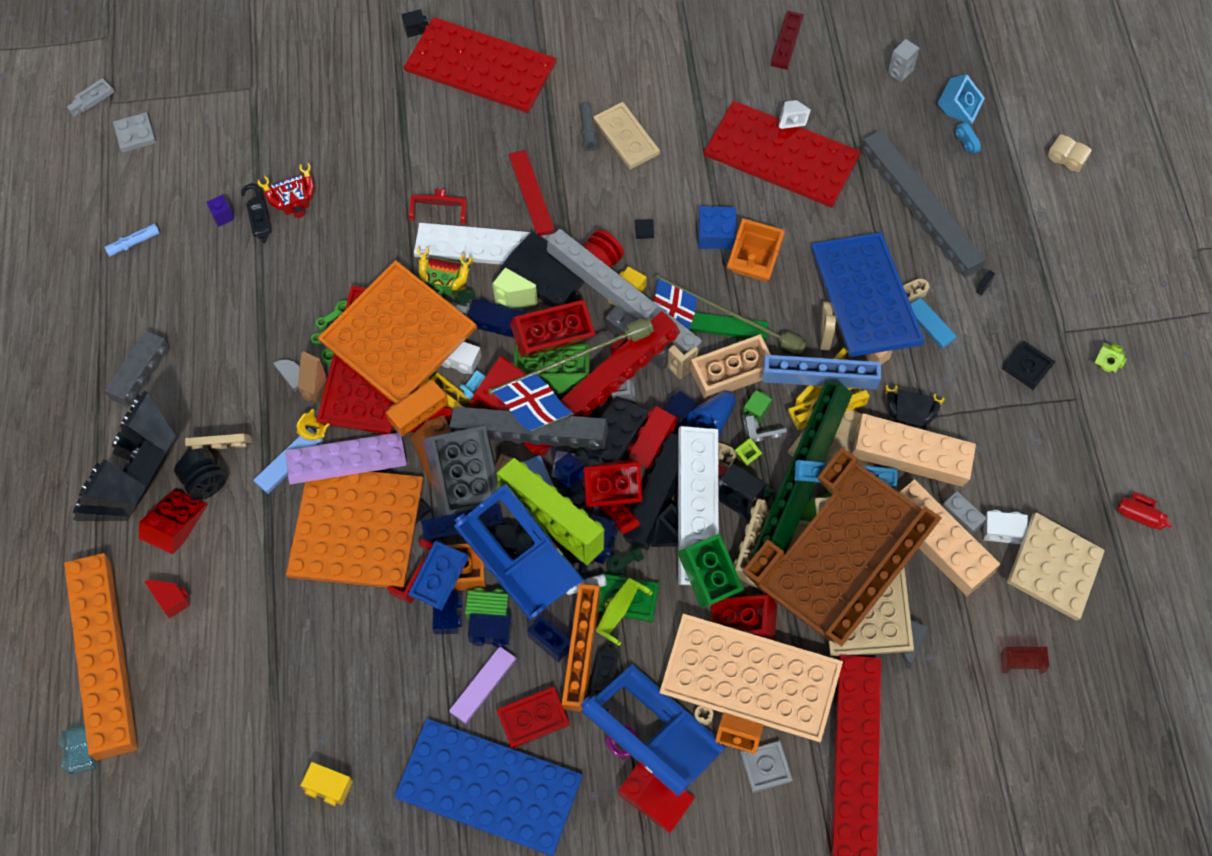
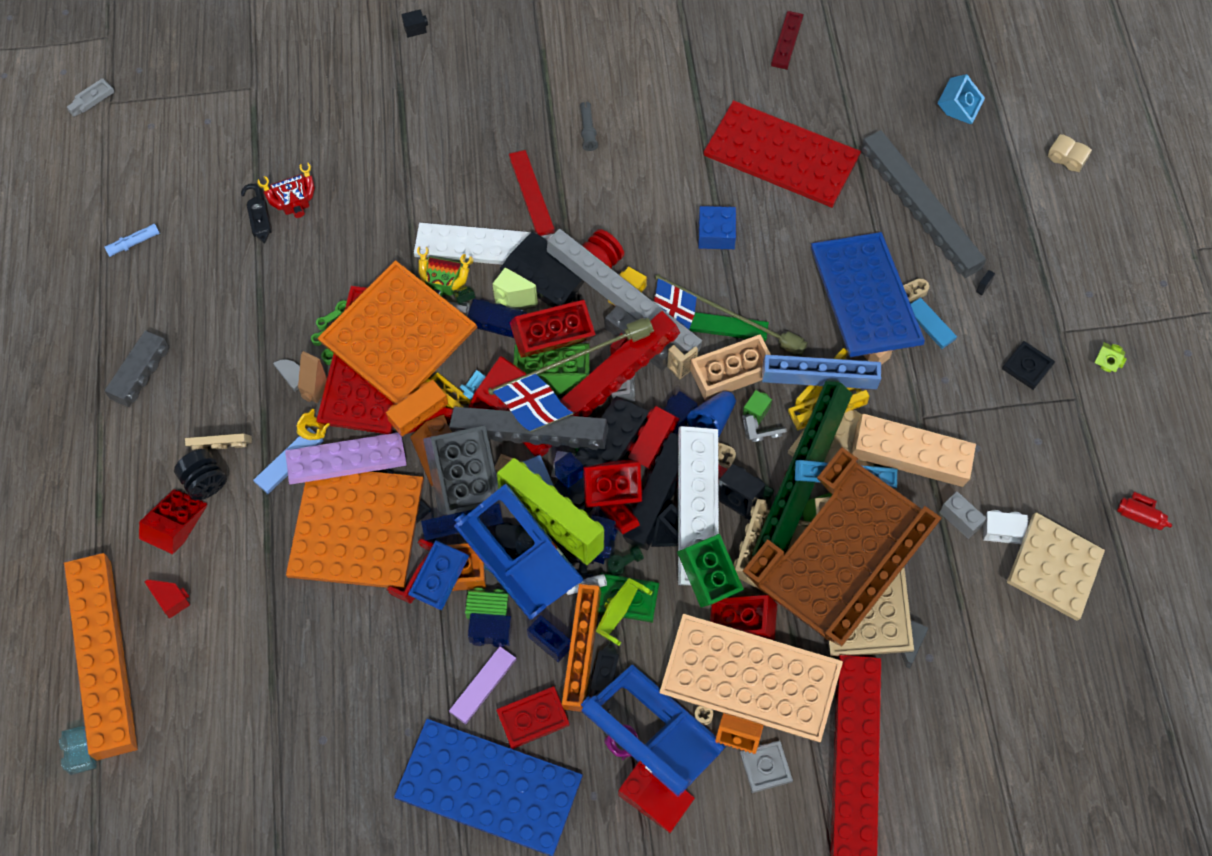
black slope [72,390,176,521] -> none
light grey plate [113,112,156,153] -> none
dark purple brick [206,195,234,227] -> none
yellow brick [300,762,353,806] -> none
red plate [404,17,556,113] -> none
red piece [409,189,468,225] -> none
clear blue brick [432,589,463,634] -> none
white brick [442,342,482,375] -> none
tan plate [593,102,660,170] -> none
black tile [635,219,654,239] -> none
orange piece [727,218,785,282] -> none
lime brick [733,438,762,465] -> none
white slope [779,100,811,129] -> none
tan beam [820,301,836,351] -> none
black torso [885,385,945,428] -> none
light grey brick [888,39,919,82] -> none
light nougat brick [899,480,1000,597] -> none
dark azure plate [956,122,981,154] -> none
clear red panel [1001,647,1050,674] -> none

